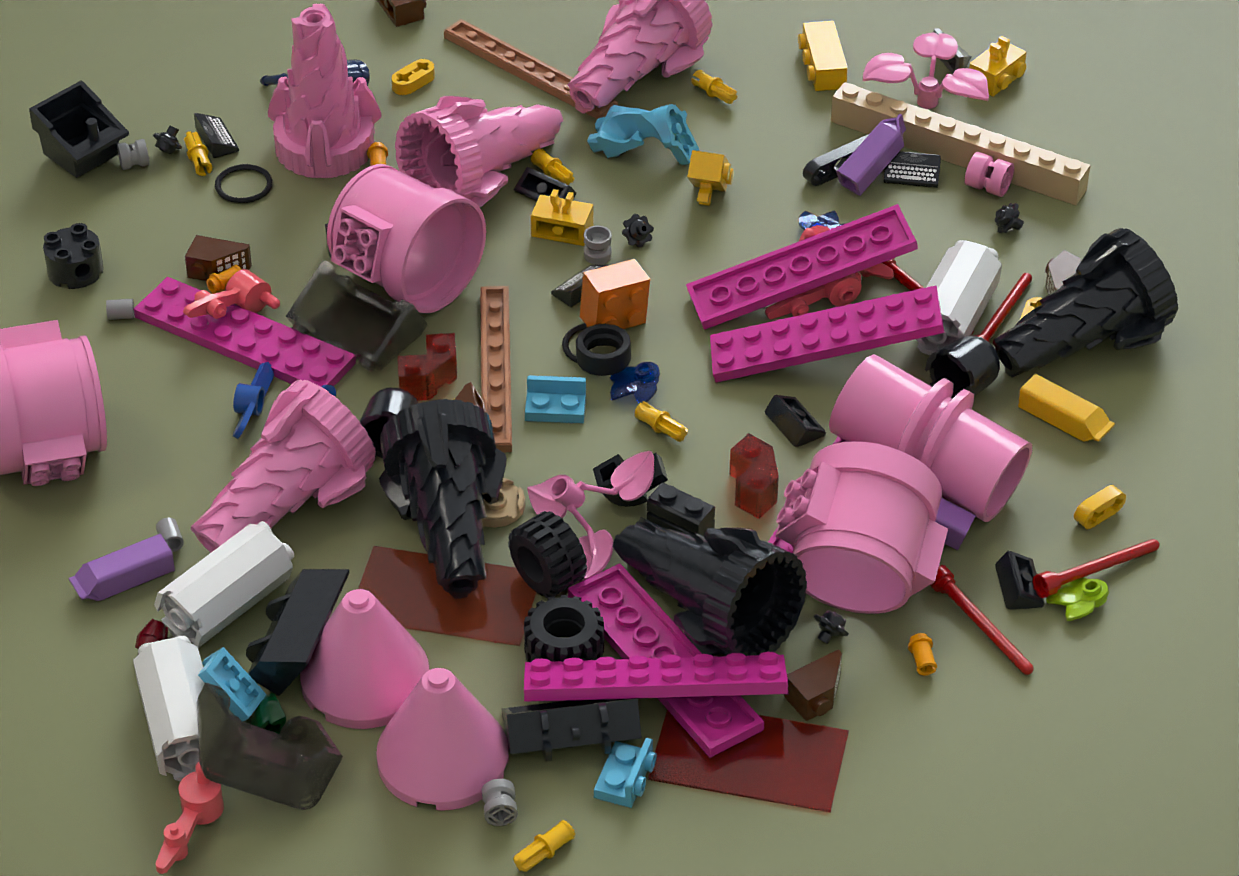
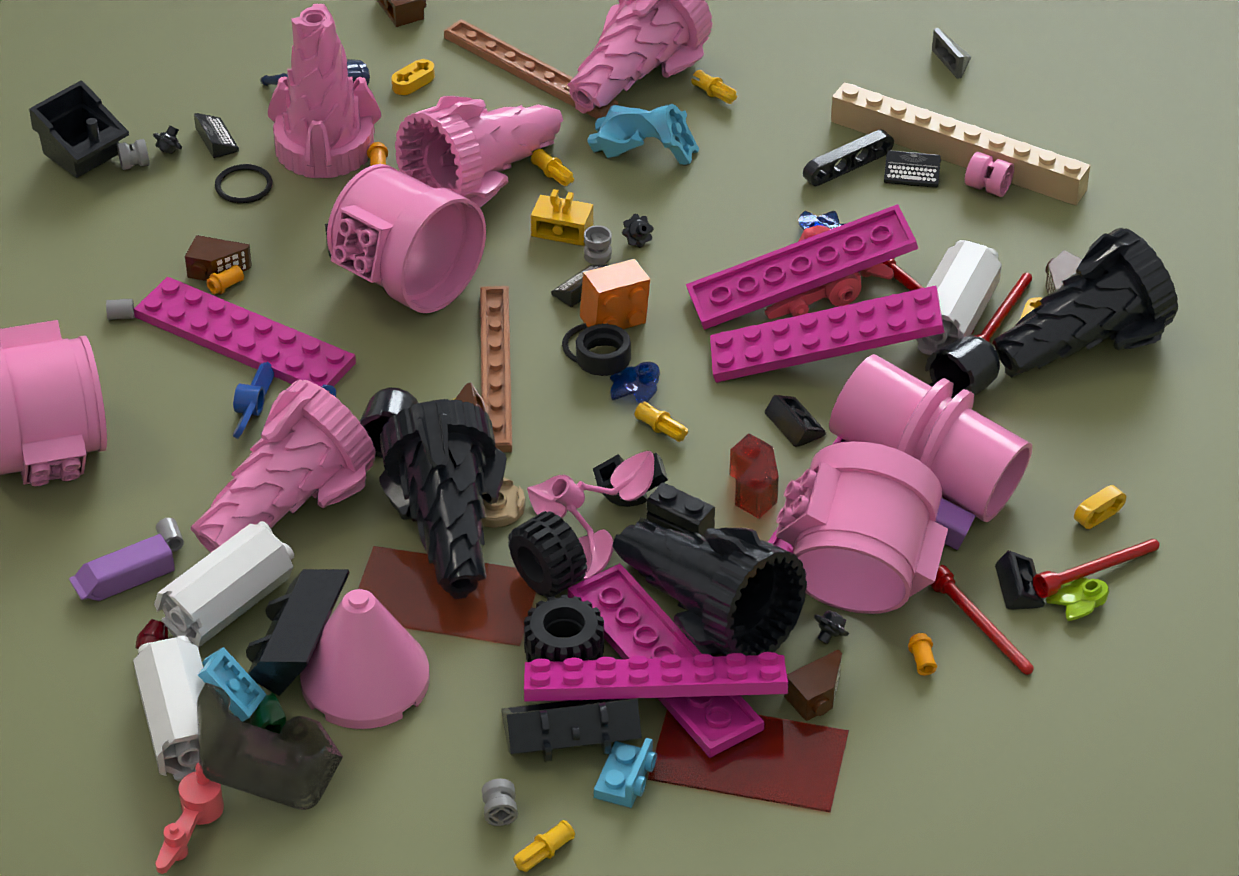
black brick [43,223,104,289] -> none
coral piece [183,269,280,319] -> none
yellow axle [184,131,213,176] -> none
clear smoke windscreen [286,260,428,372] -> none
bright pink cone [376,668,509,811] -> none
clear red brick [397,333,457,401] -> none
black slope [514,167,577,201] -> none
medium azure bracket [525,375,586,423] -> none
yellow brick [687,150,734,206] -> none
brick [798,21,848,91] -> none
medium lavender piece [836,114,906,196] -> none
bright pink plant [863,33,989,109] -> none
yellow brick [969,36,1026,97] -> none
black plant [995,203,1024,233] -> none
yellow piece [1018,374,1115,442] -> none

